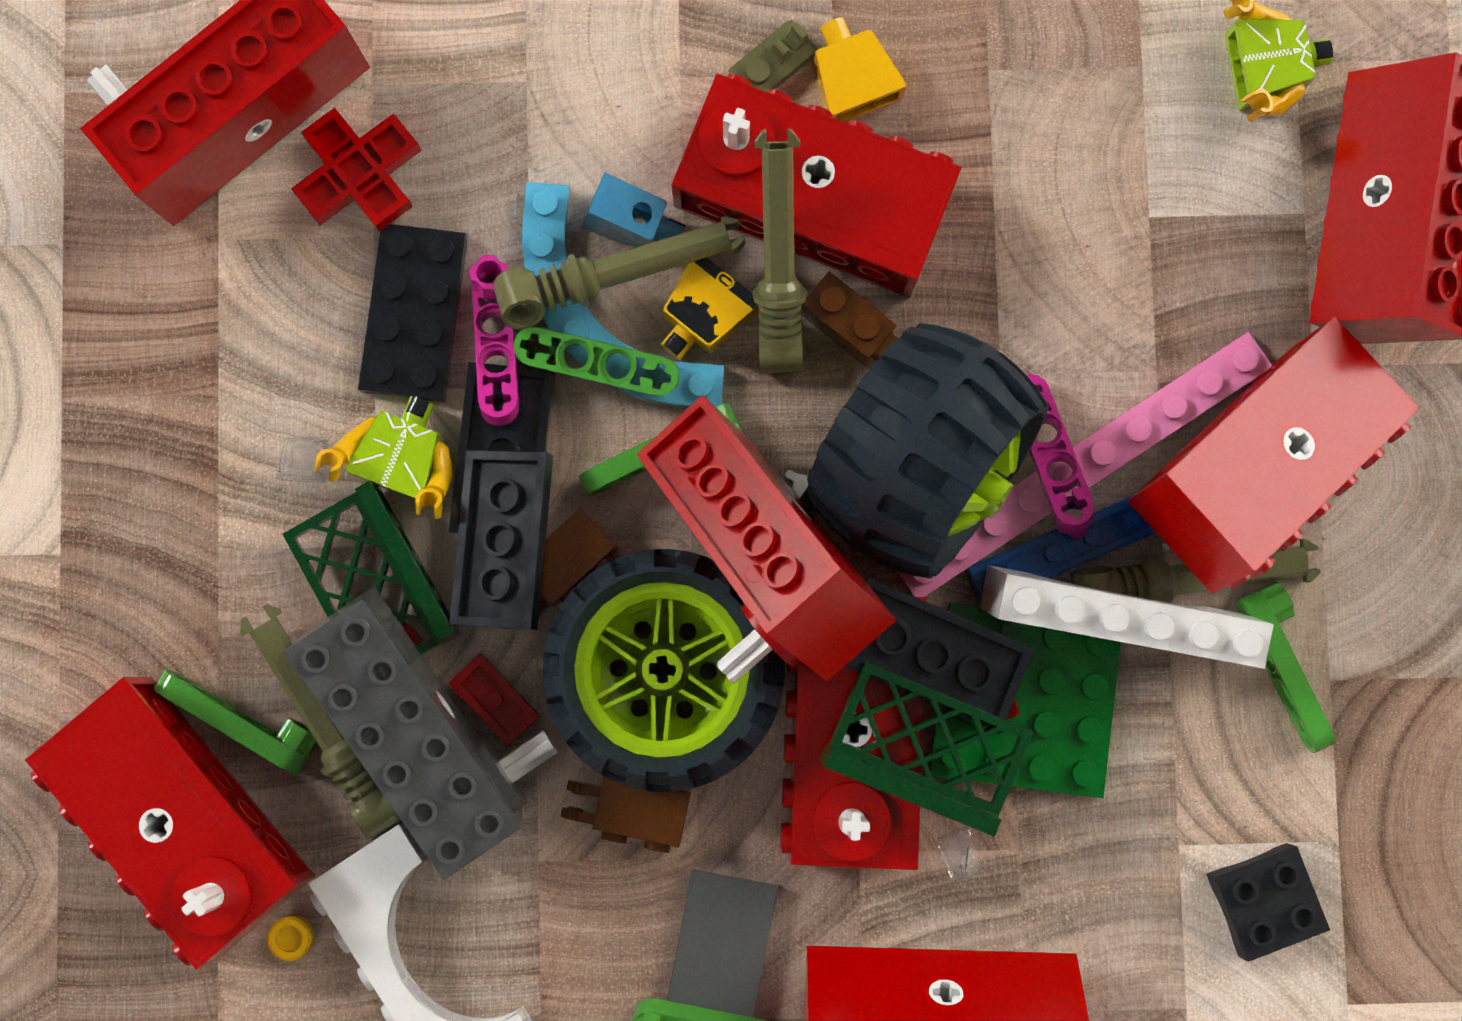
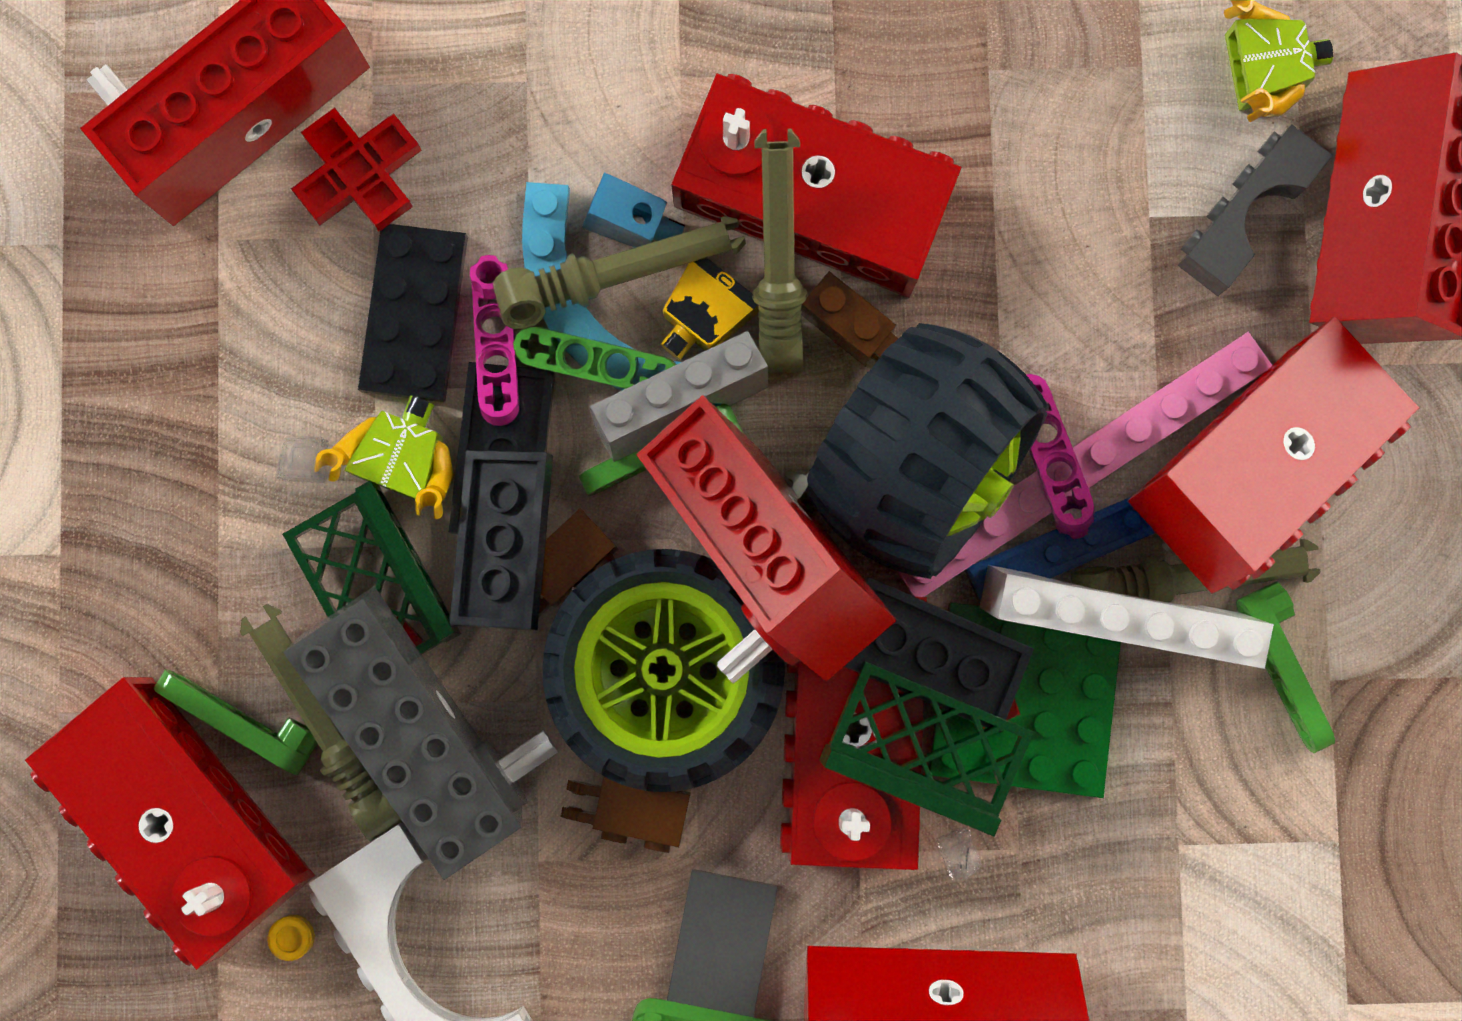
red plate [448,653,541,747] -> none
olive plate [728,19,818,92] -> none
yellow torso [814,17,907,122] -> none
black brick [1206,843,1330,962] -> none
none -> light grey arch [590,331,768,462]
none -> dark grey arch [1178,124,1333,296]

